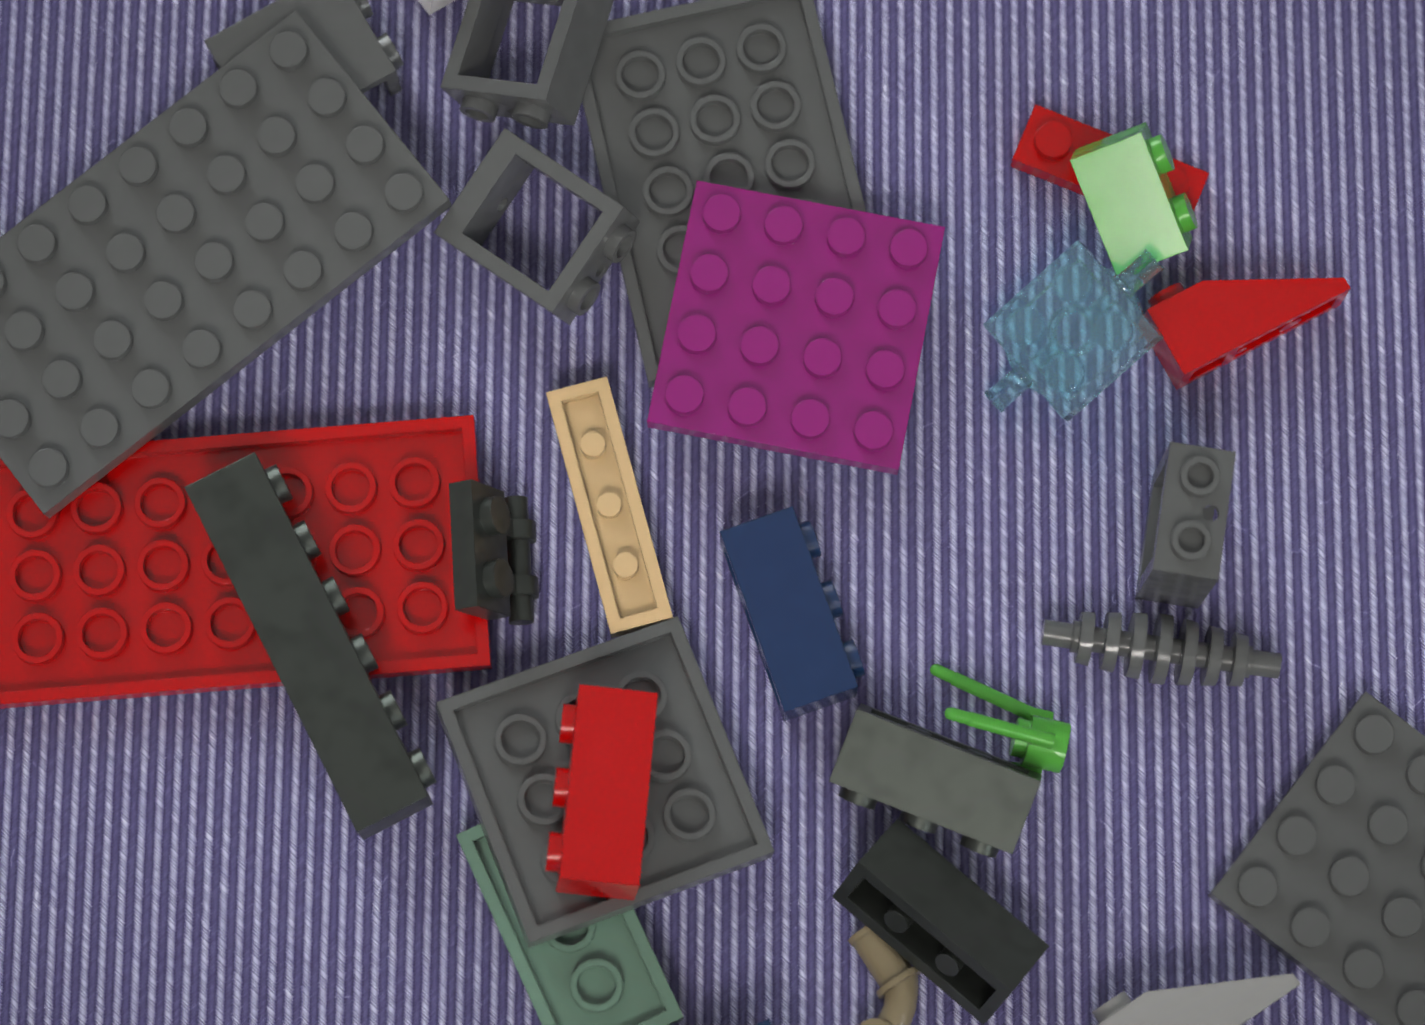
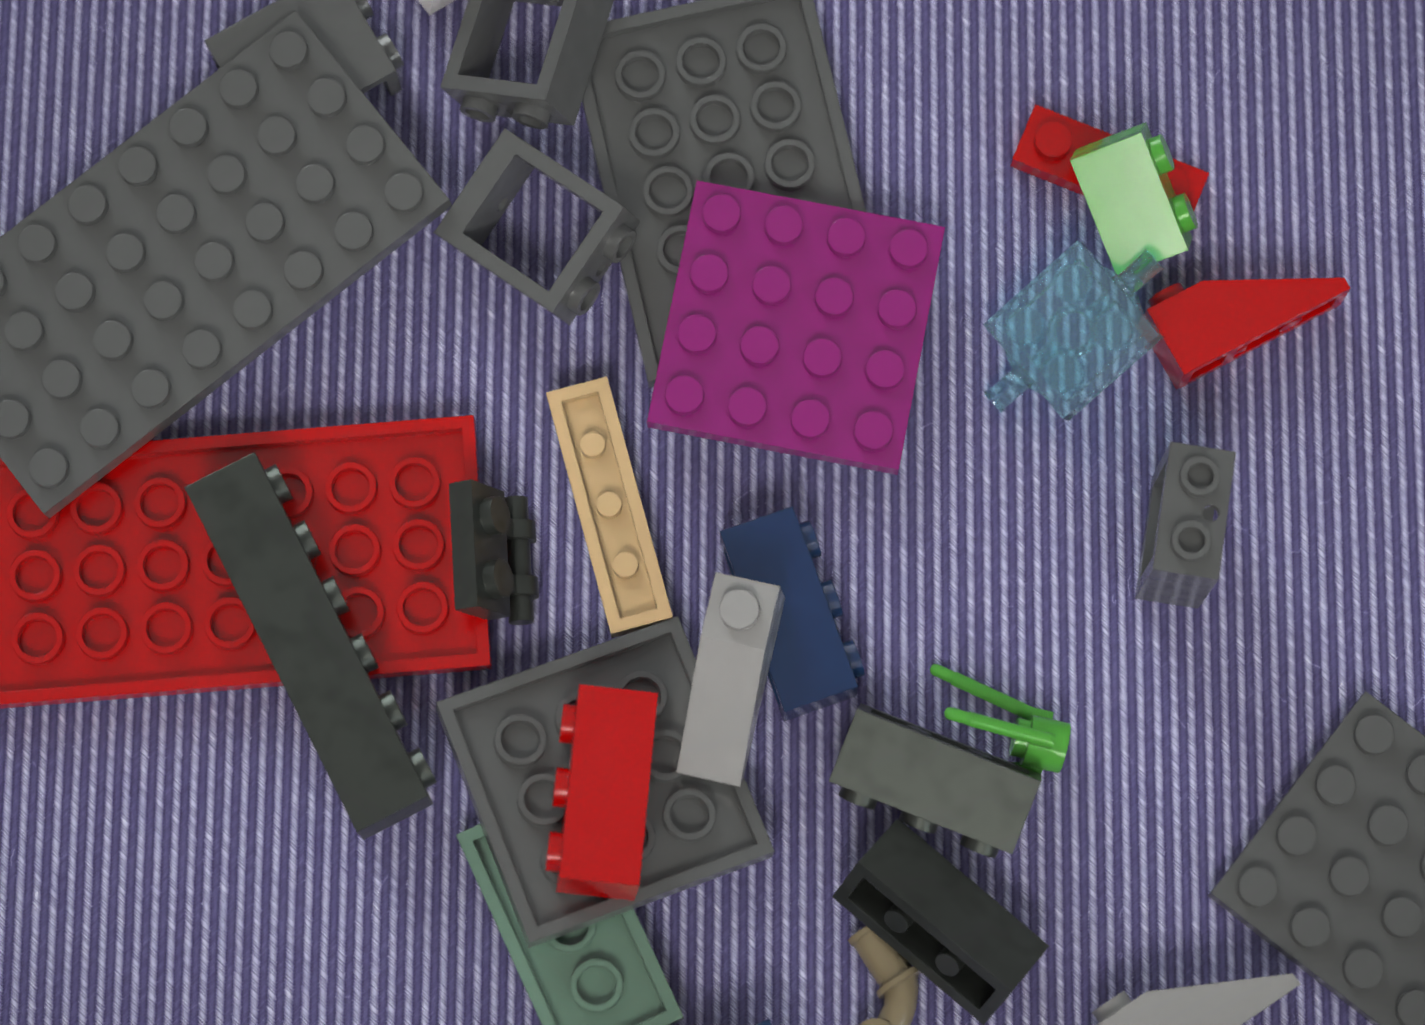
dark grey piece [1041,612,1282,687] -> none
none -> light grey slope [677,572,785,788]

